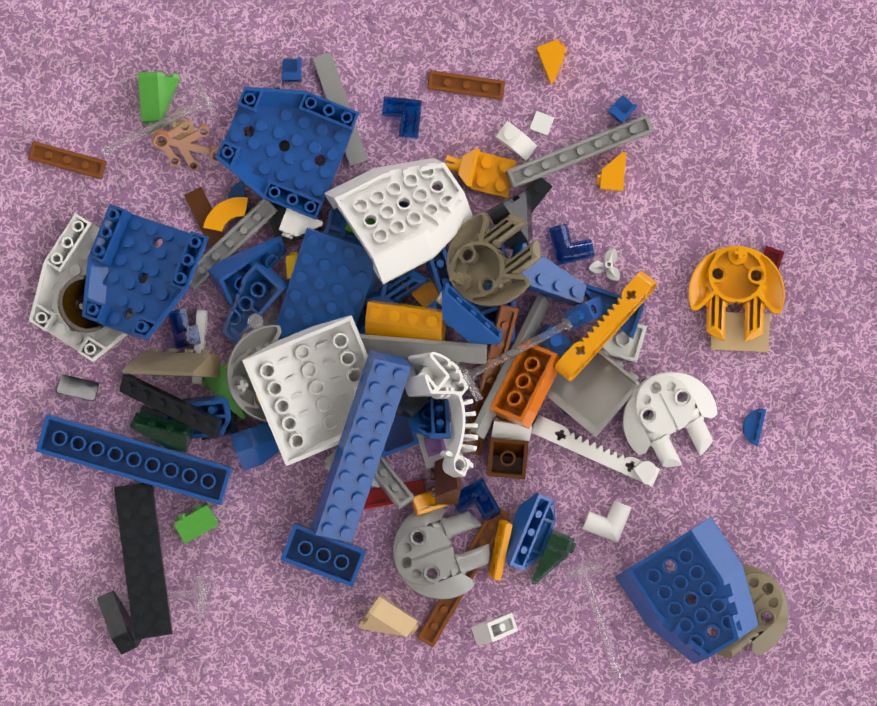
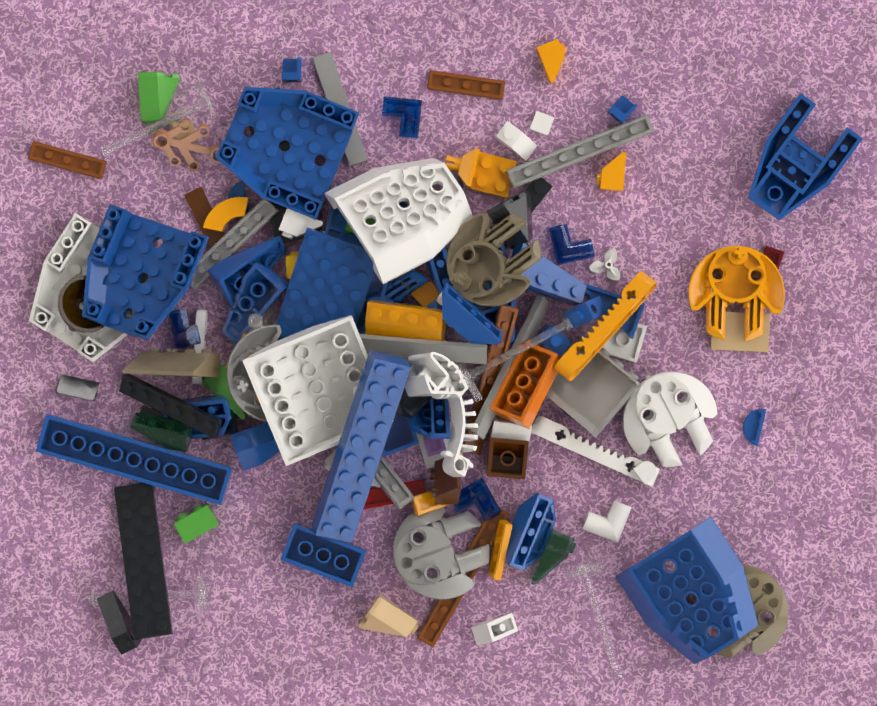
none -> blue wedge [748,93,863,220]

